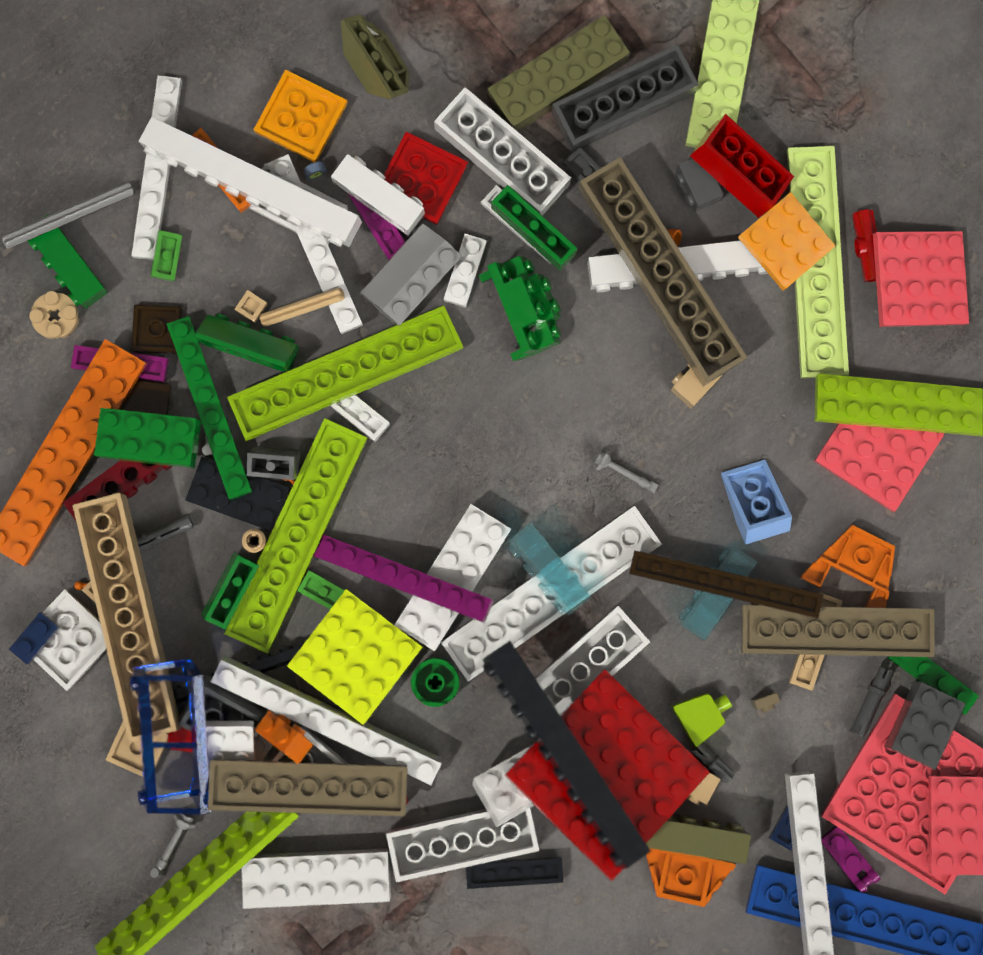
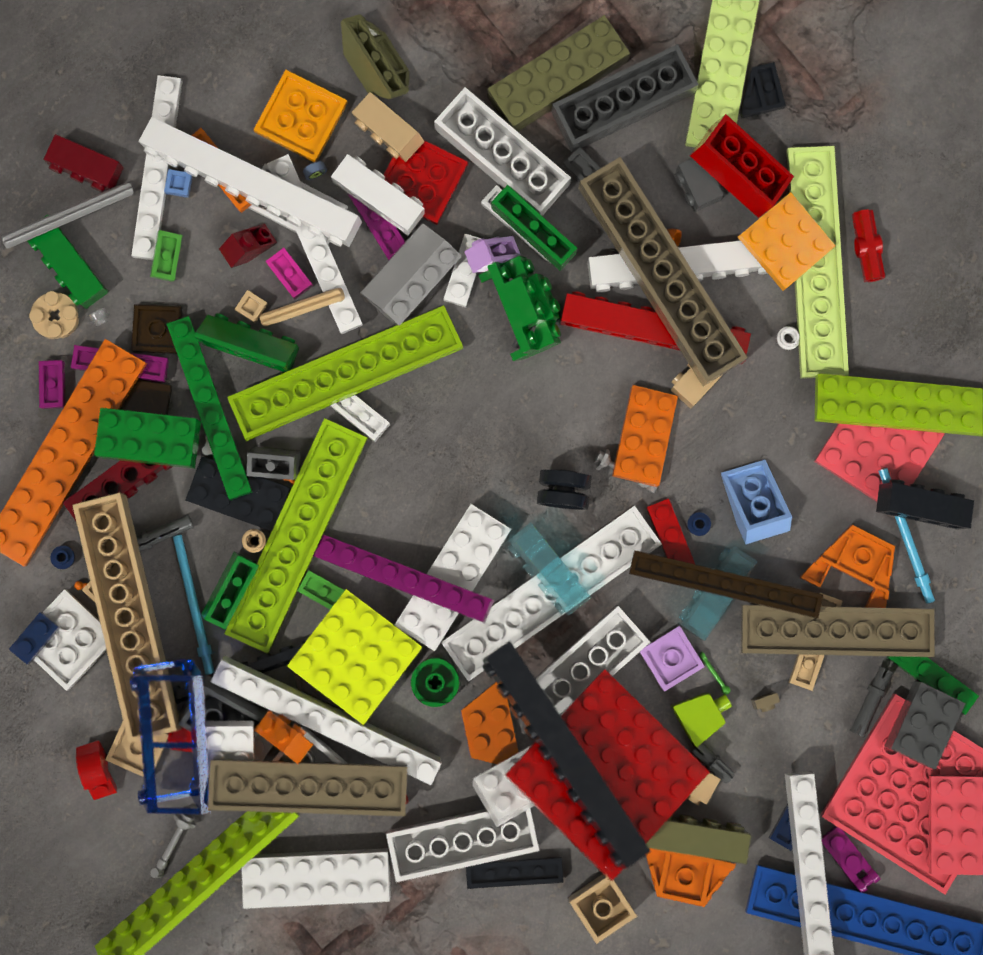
coral plate [873,231,969,327] -> none
none -> magenta plate [39,360,65,409]
none -> dark red brick [43,134,124,192]
none -> dark blue plate [50,546,75,569]
none -> red brick [76,740,117,800]
none -> clear plate [87,307,110,327]
none -> medium blue plate [164,169,193,198]
none -> medium azure bar [173,535,215,675]
none -> dark red slope [219,223,277,268]
none -> dark pink plate [265,248,313,300]
none -> tan brick [351,92,425,162]
none -> orange wing [461,682,519,765]
none -> lavender brick [464,236,521,273]
none -> black wheel [537,470,592,510]
none -> red brick [560,291,751,364]
none -> tan brick [568,874,637,944]
none -> orange plate [612,385,678,487]
none -> lavender plate [640,626,705,692]
none -> red plate [646,499,695,564]
none -> dark blue plate [687,512,711,536]
none -> bright green hinge [698,652,731,695]
none -> black wing [741,62,786,119]
none -> white plate [777,326,799,350]
none -> black brick [876,479,974,530]
none -> medium azure bar [878,468,935,603]

